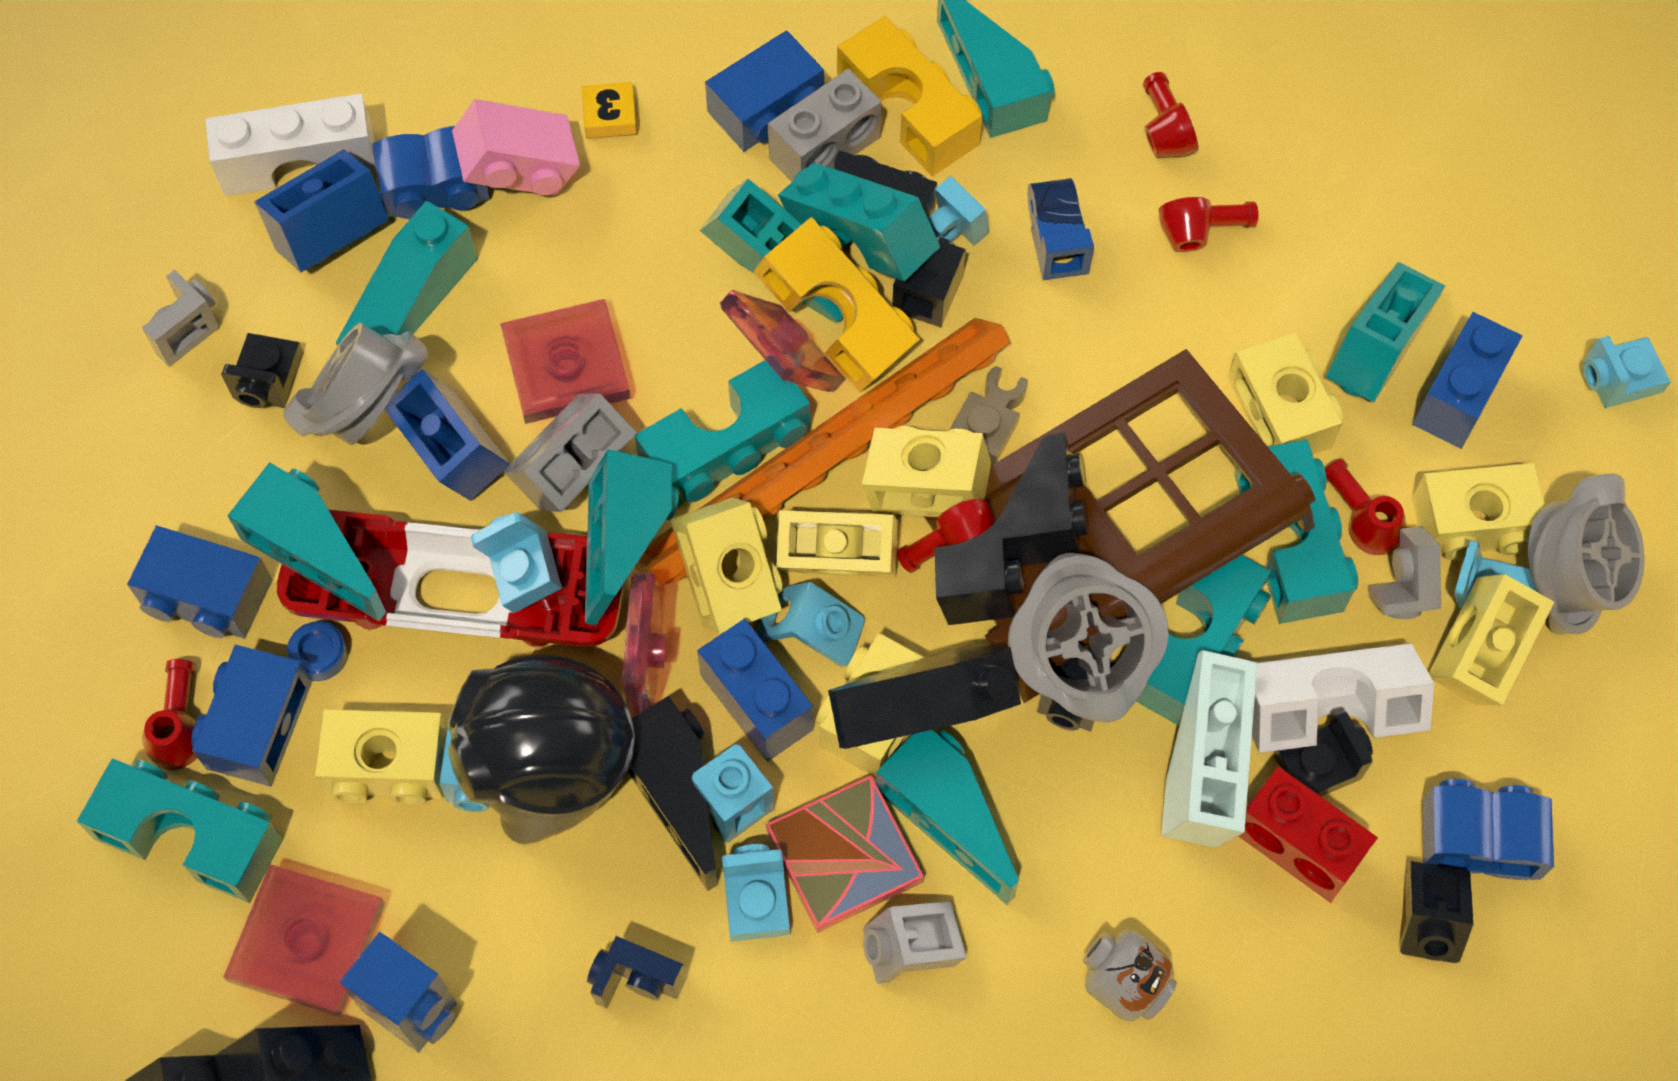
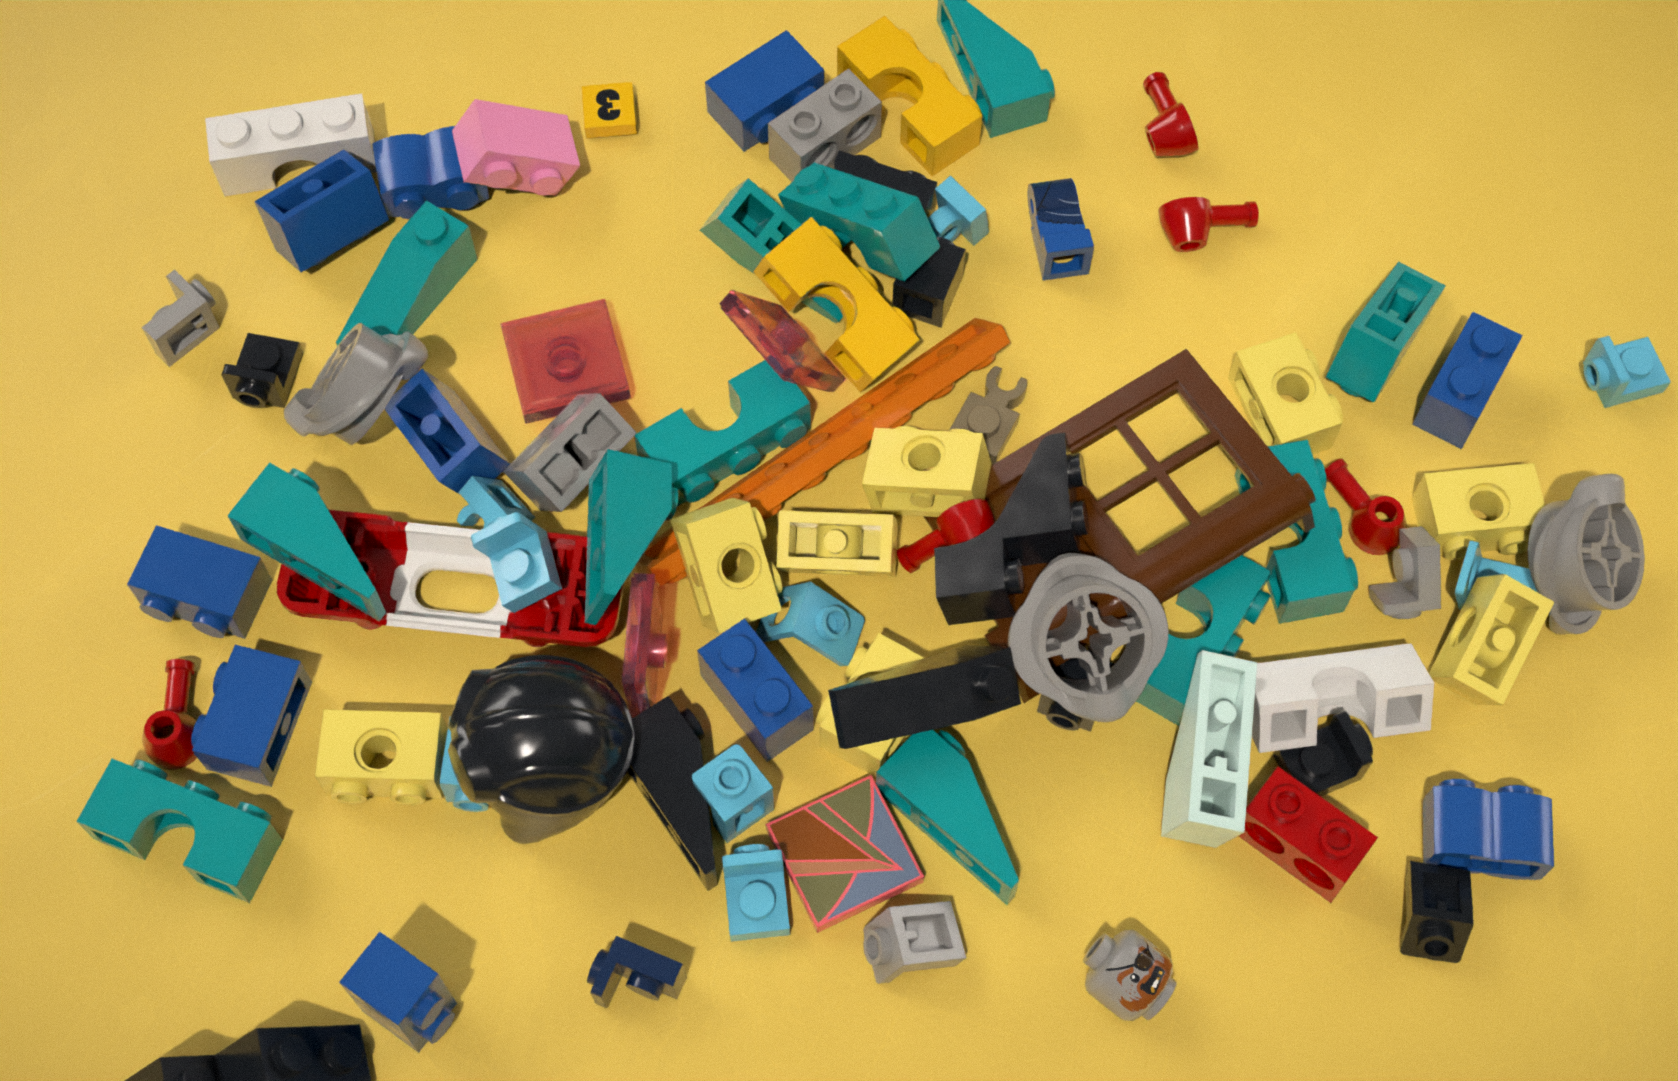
clear pink plate [223,864,385,1017] -> none
blue tile [287,621,348,681] -> none
none -> medium azure tile [457,476,535,528]

